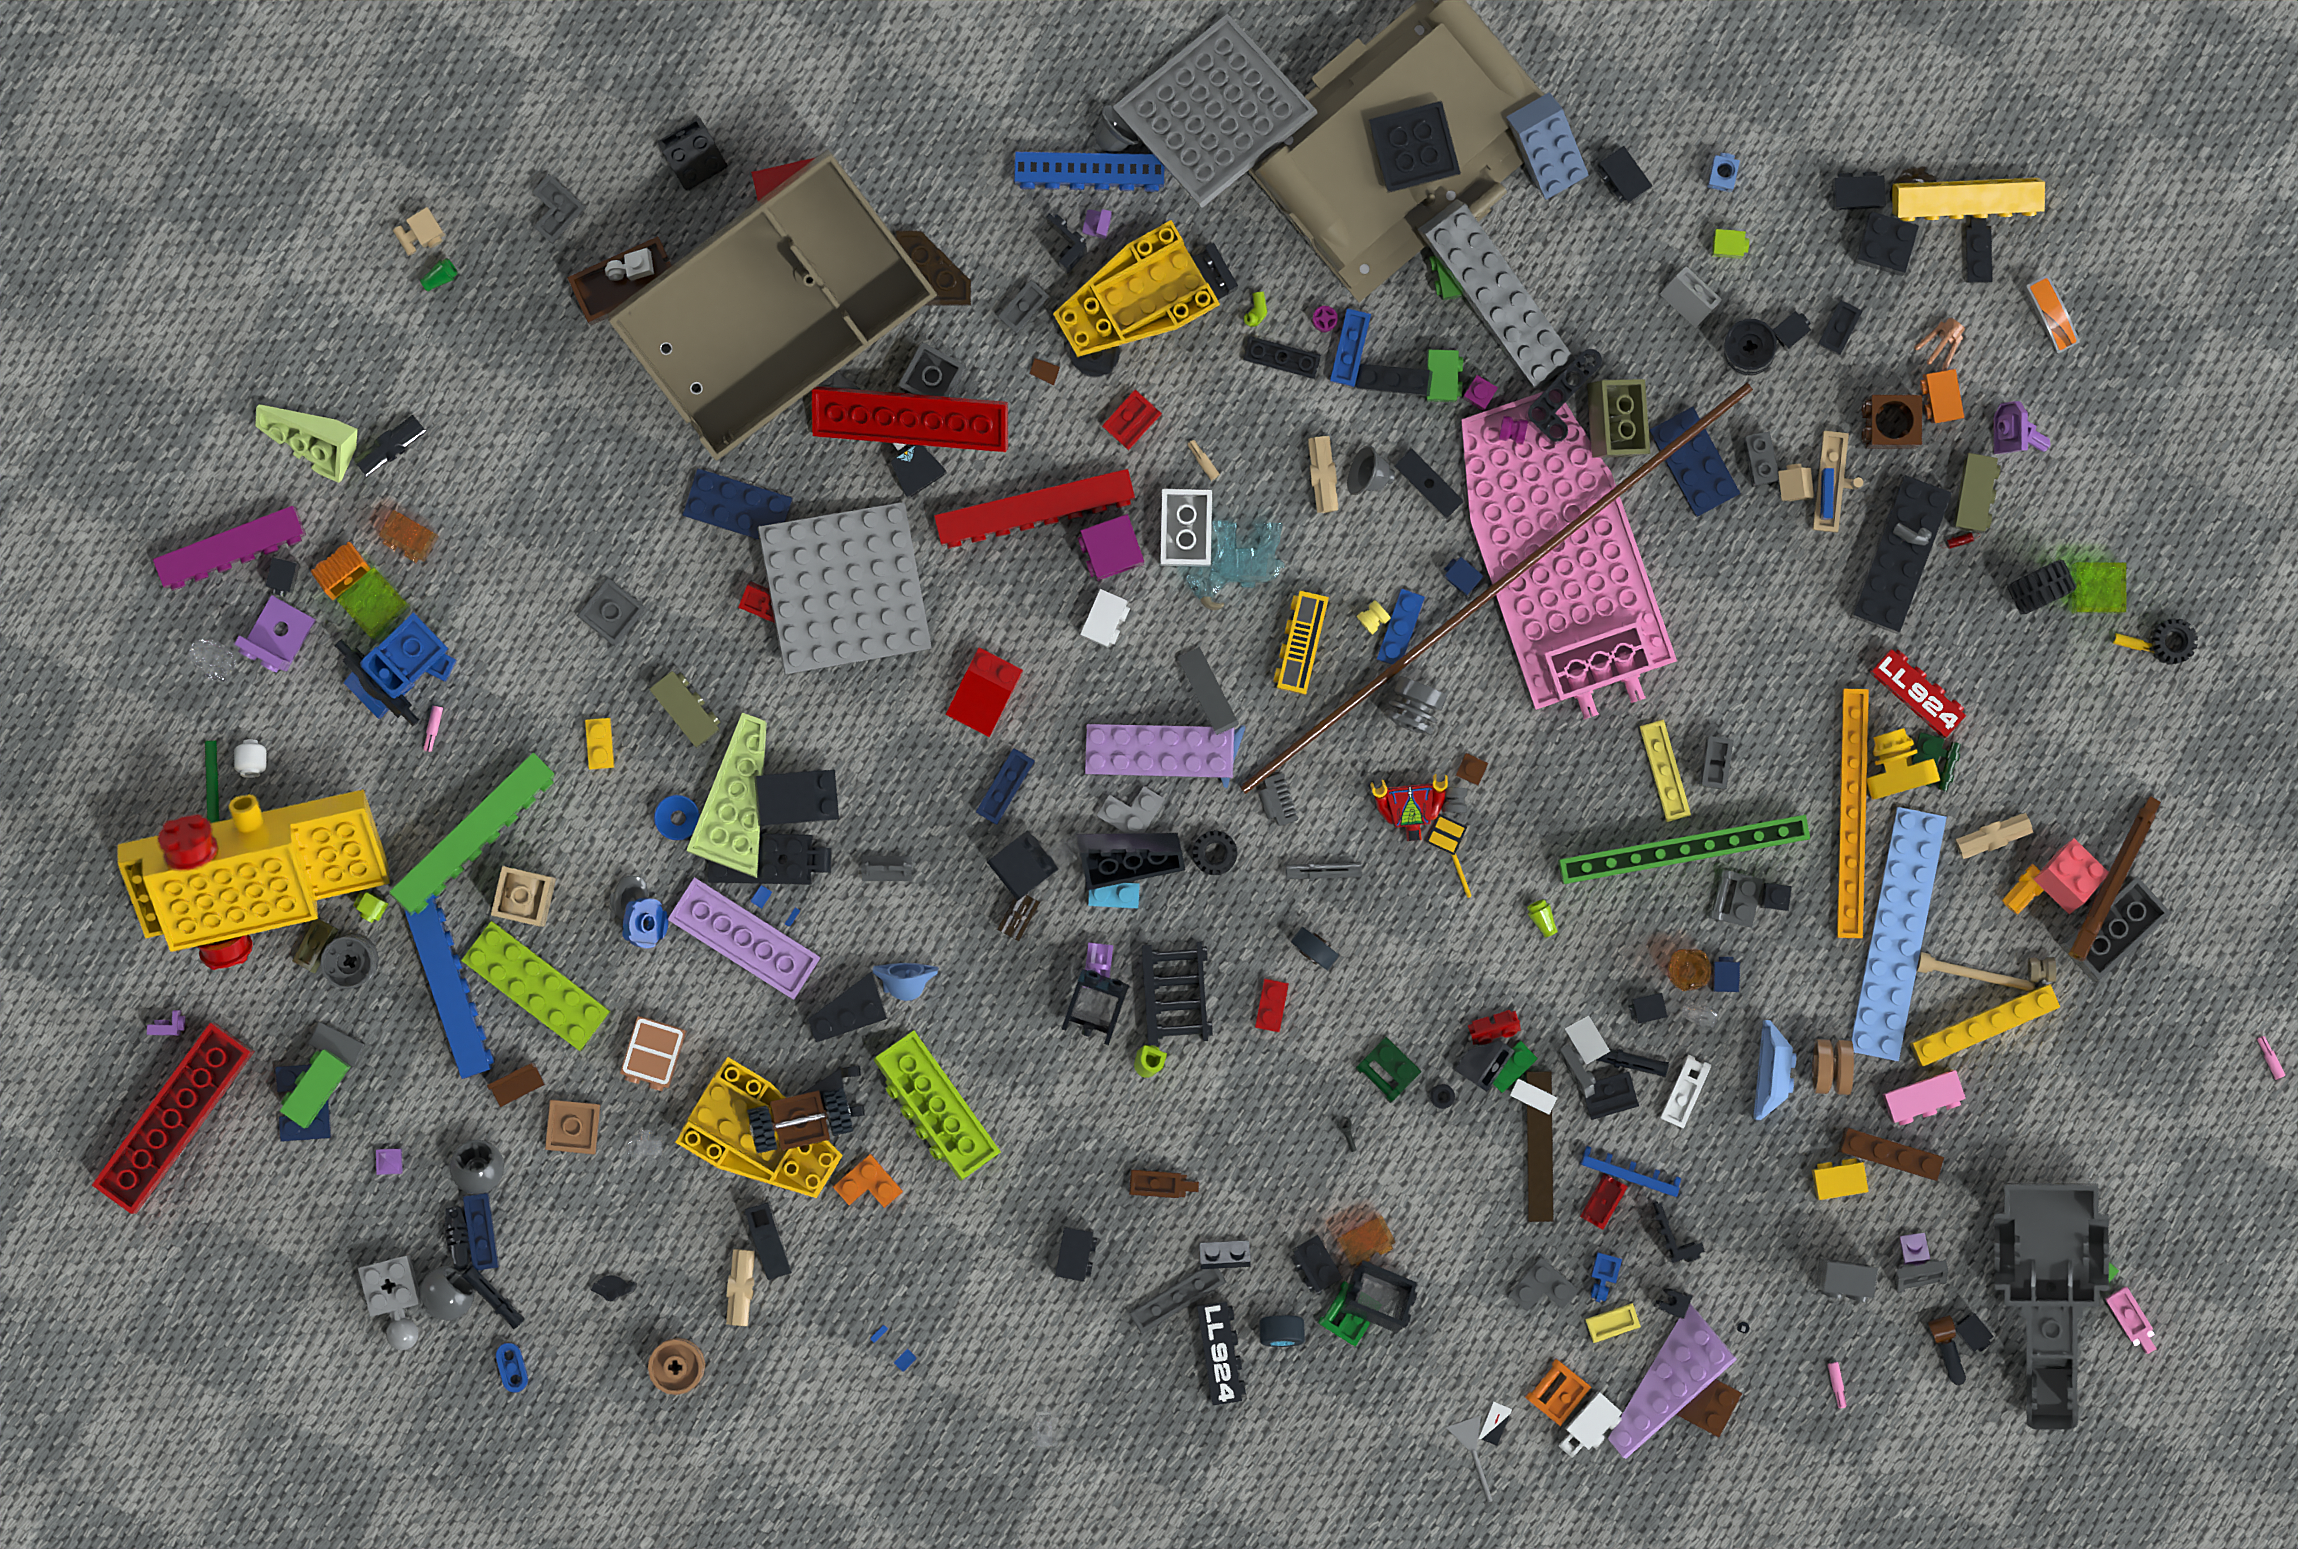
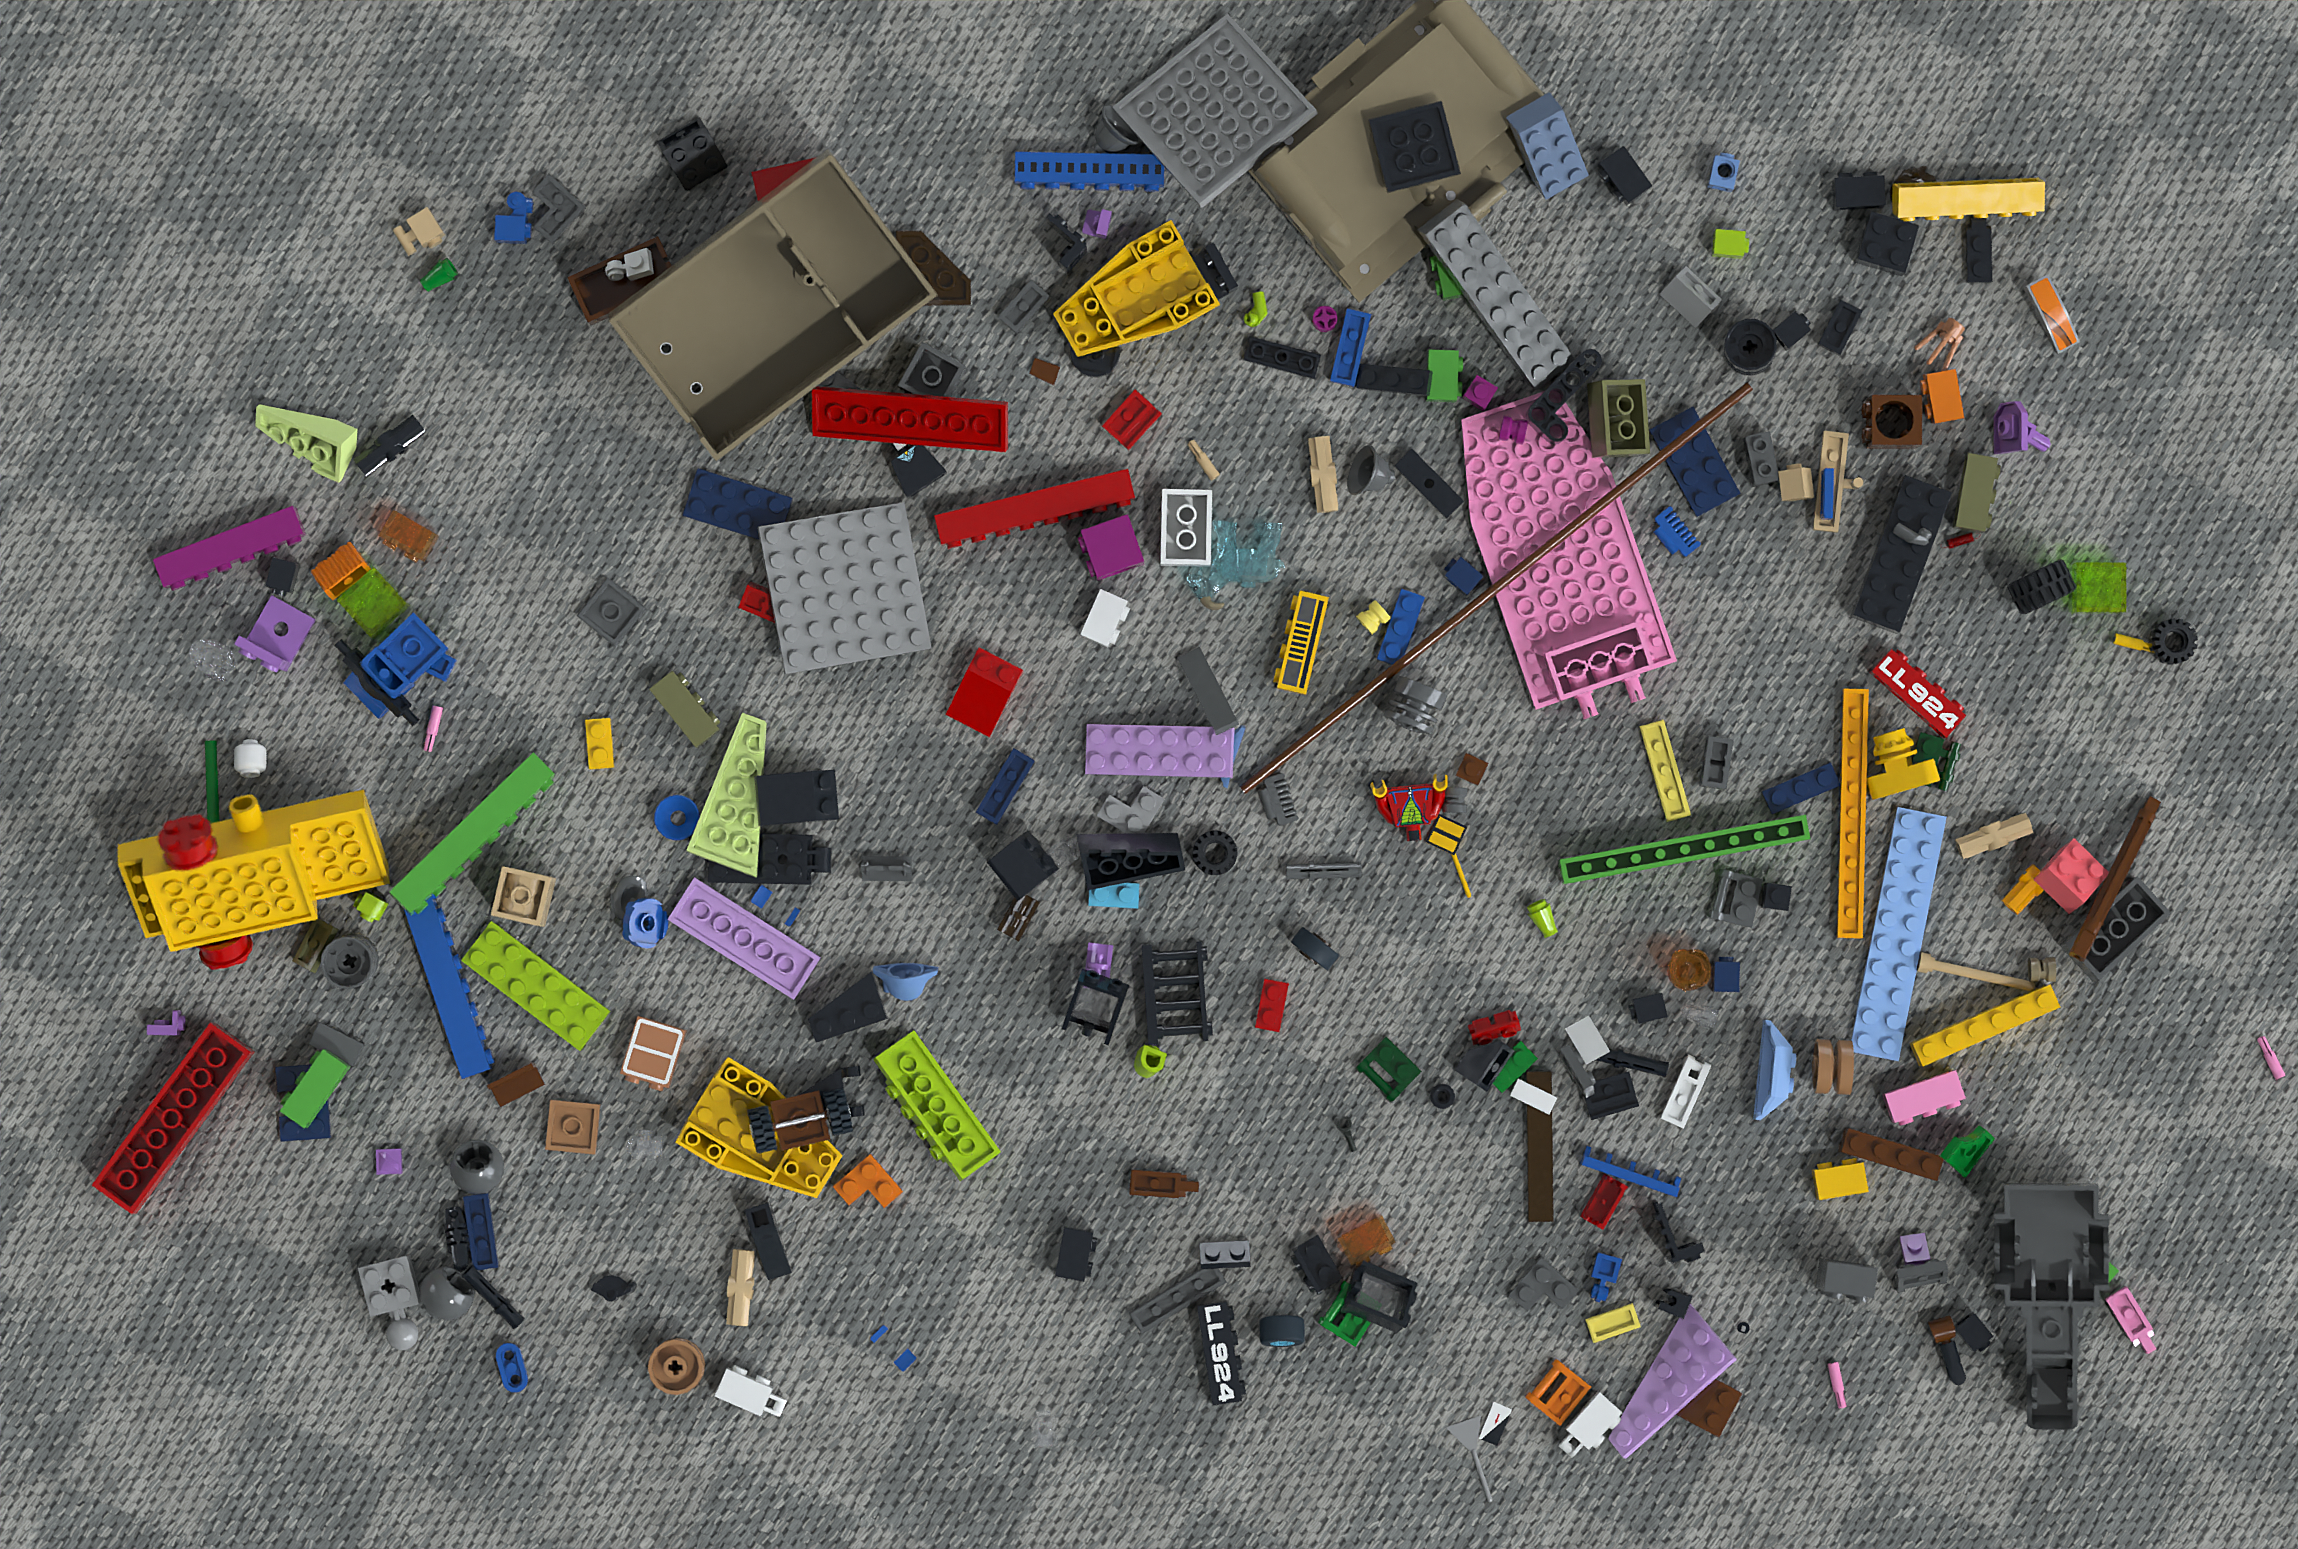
none -> blue brick [494,192,533,244]
none -> white brick [715,1365,787,1417]
none -> blue piece [1654,506,1701,557]
none -> dark blue plate [1762,763,1841,815]
none -> green tile [1940,1125,1995,1178]

